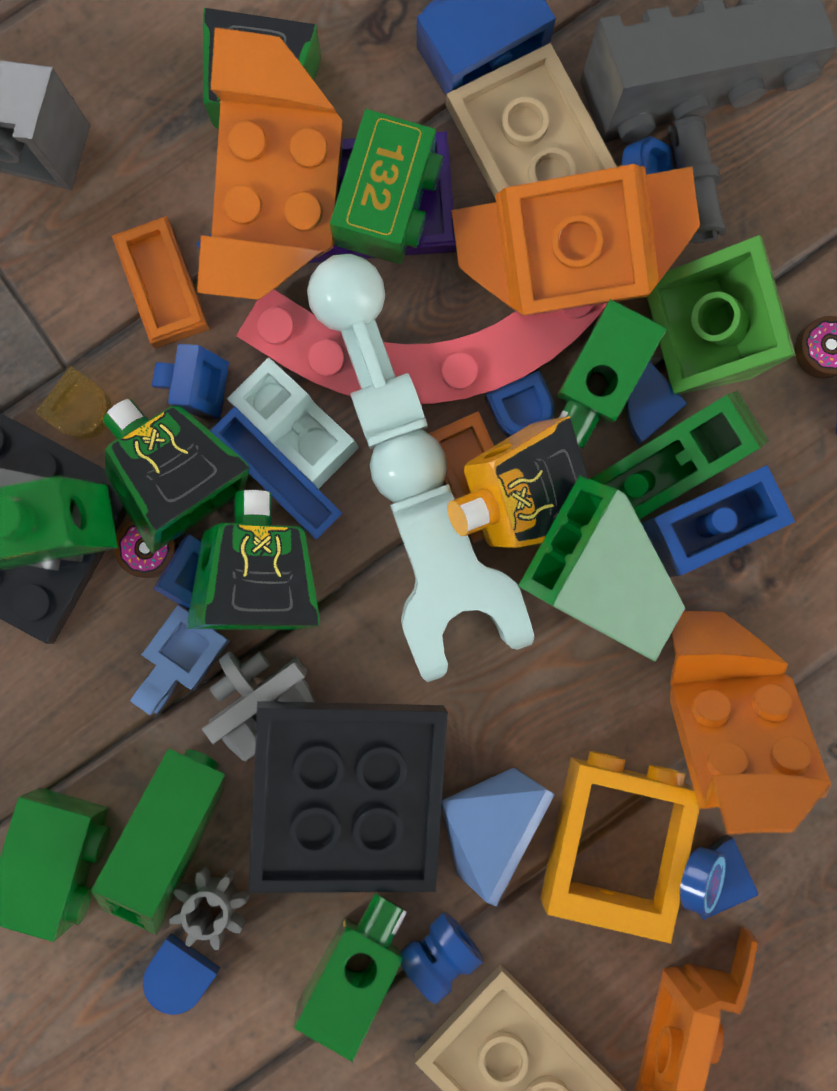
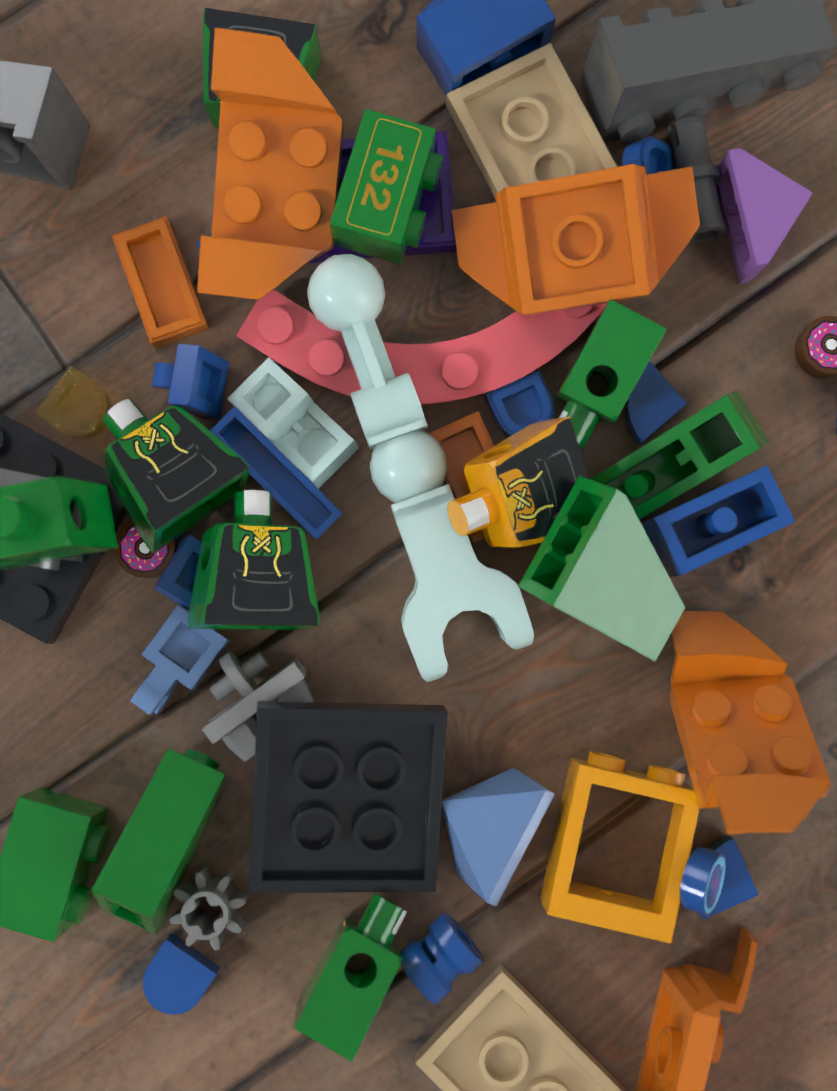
bright green slope [647,235,796,395] -> none
none -> medium lavender slope [717,148,813,284]

